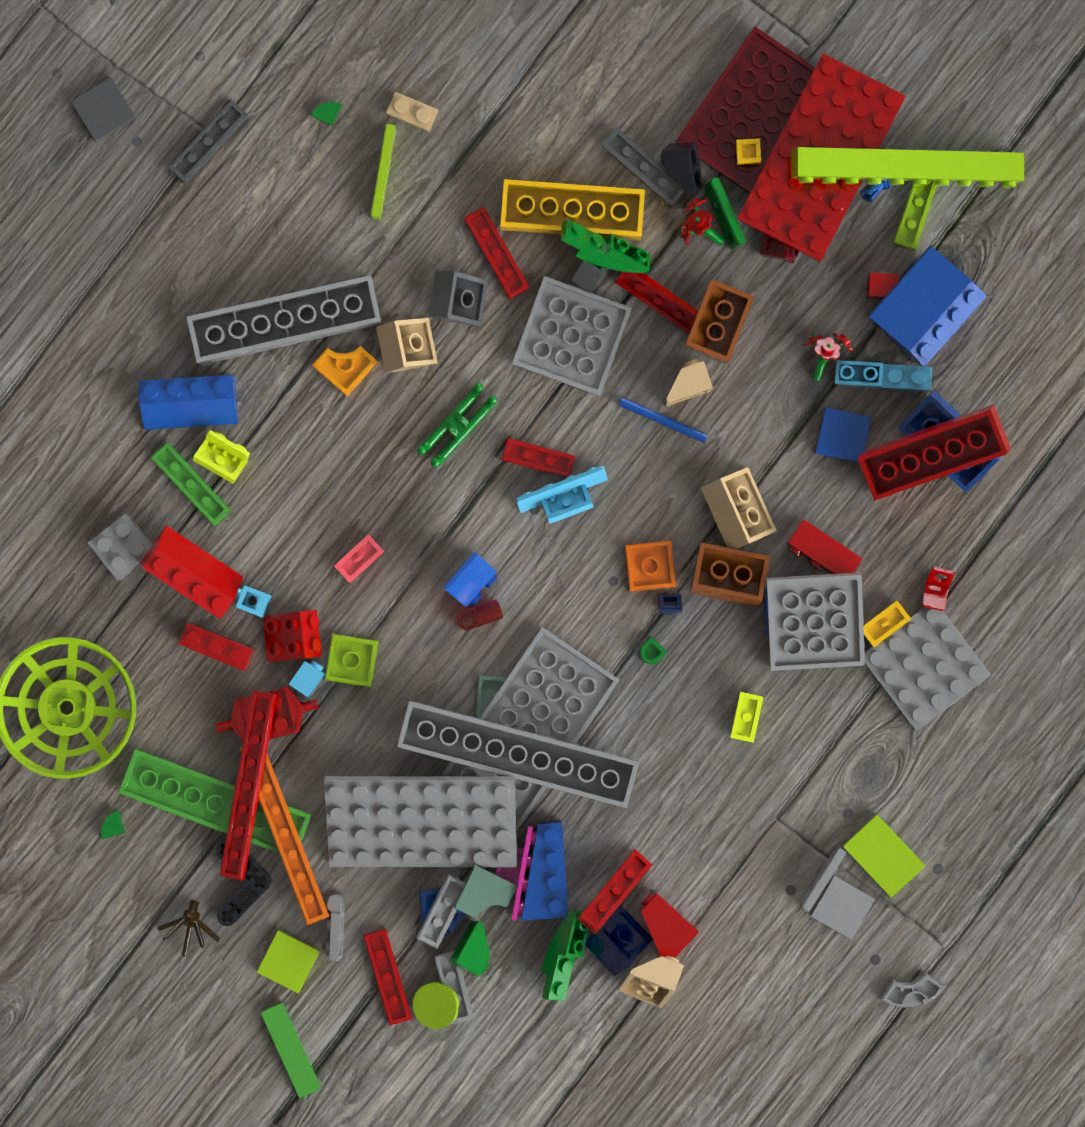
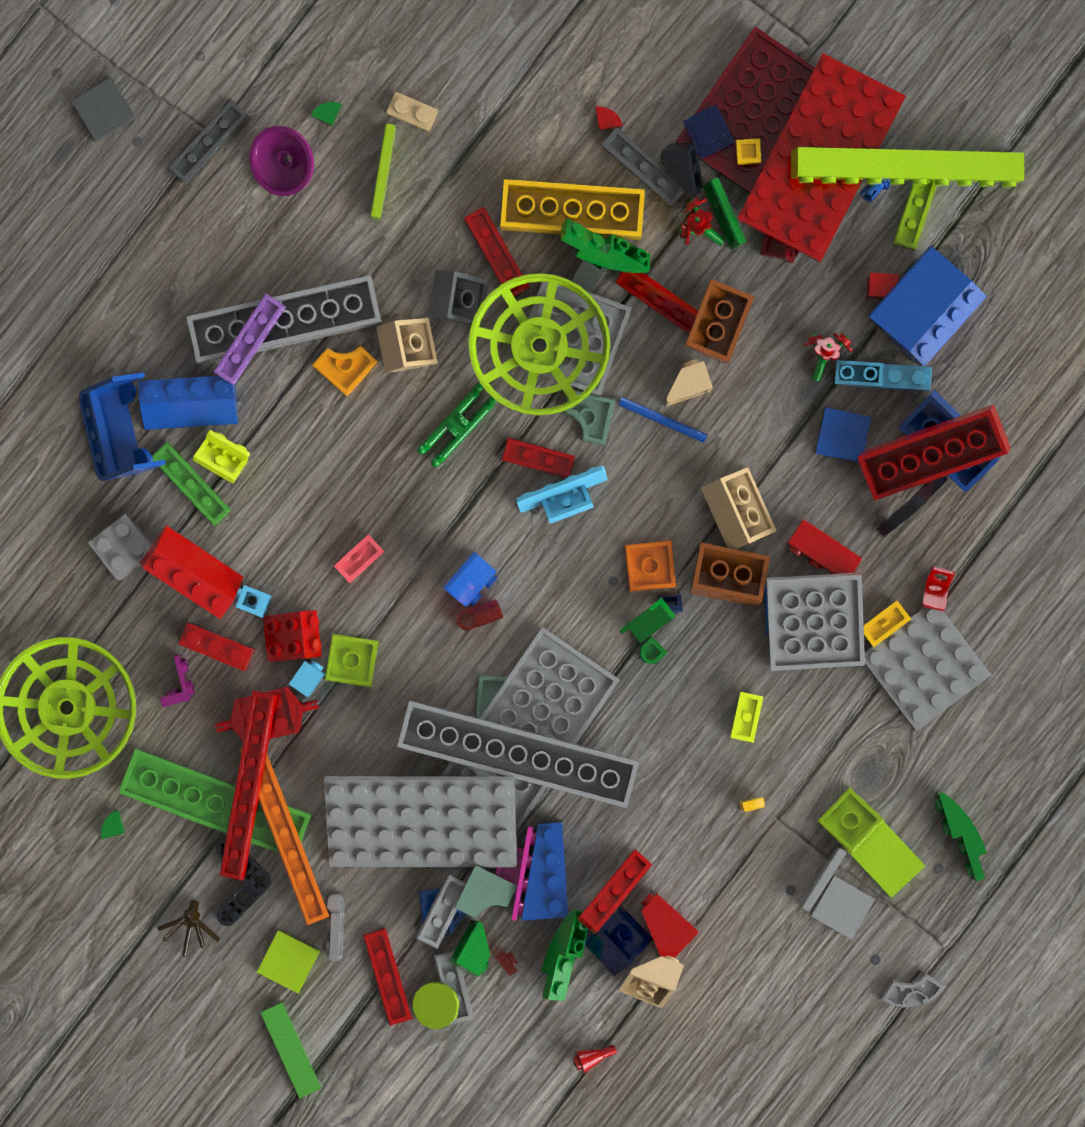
none -> blue windscreen [79,372,166,481]
none -> magenta bracket [160,654,195,707]
none -> medium lavender tile [214,293,286,386]
none -> magenta dish [249,126,314,196]
none -> lime dish [469,273,610,416]
none -> clear red plate [496,949,518,976]
none -> sand green tile [565,391,615,446]
none -> red cone [573,1045,617,1074]
none -> red tile [595,106,623,131]
none -> green panel [619,598,676,643]
none -> clear blue piece [683,105,735,159]
none -> yellow tile [739,797,765,812]
none -> lime tile [817,787,884,854]
none -> black beam [876,476,948,538]
none -> green slope [934,791,987,882]

